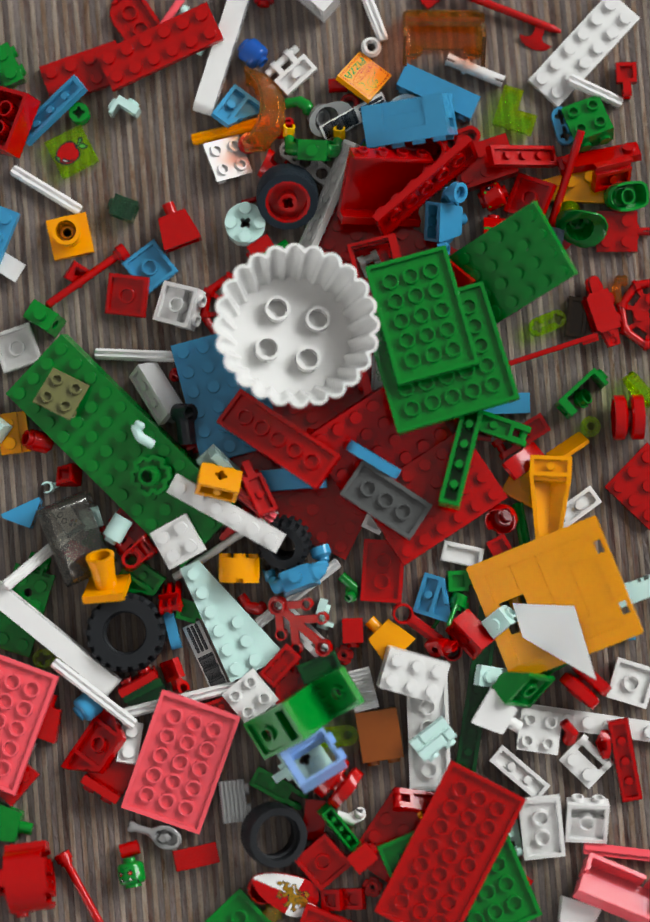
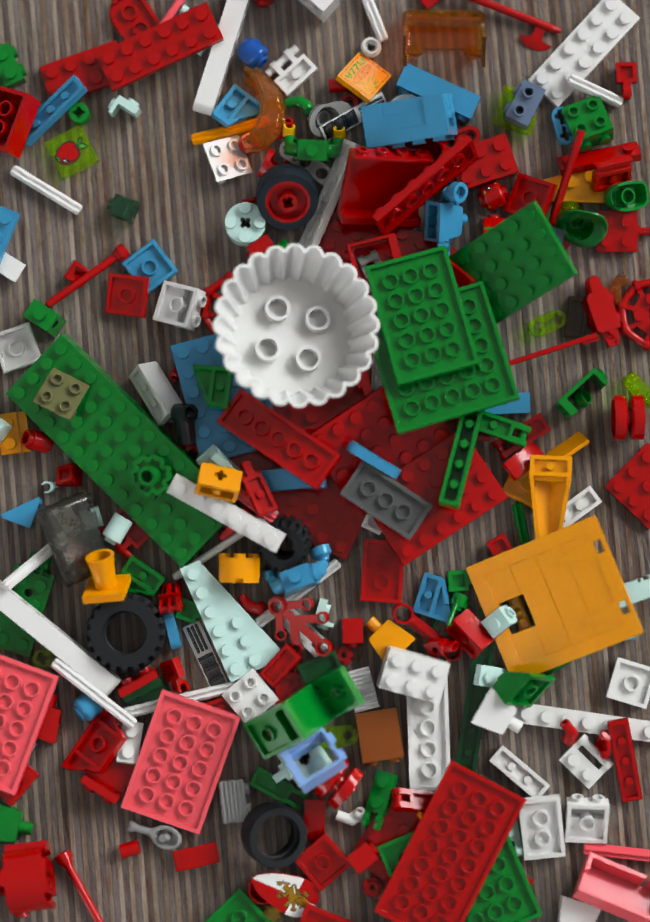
light orange plant [46,212,95,261] -> none
white axle [94,348,175,362] -> none
green head [117,857,146,889] -> none
red piece [121,533,159,572] -> none
light aqua arm [131,420,156,449] -> none
white plate [149,513,207,570] -> none
red torso [158,201,202,254] -> none
green piece [317,803,361,852] -> none
red slope [320,888,366,911] -> none
green arm [338,572,358,603] -> none
light aqua brick [409,716,457,762] -> none
white tile [440,540,485,567] -> none
white pin [444,53,505,88] -> none
red hair [484,504,518,535] -> none
red plate [485,145,558,168] -> none
white sticker [513,603,596,680] -> none
white hinge [516,708,563,755] -> none
red wheel [559,666,612,710] -> none
clear neon green plate [580,416,601,437] -> none
none -> green wing [193,364,233,409]
none -> green hinge [362,769,398,831]
none -> sand blue brick [503,79,546,130]

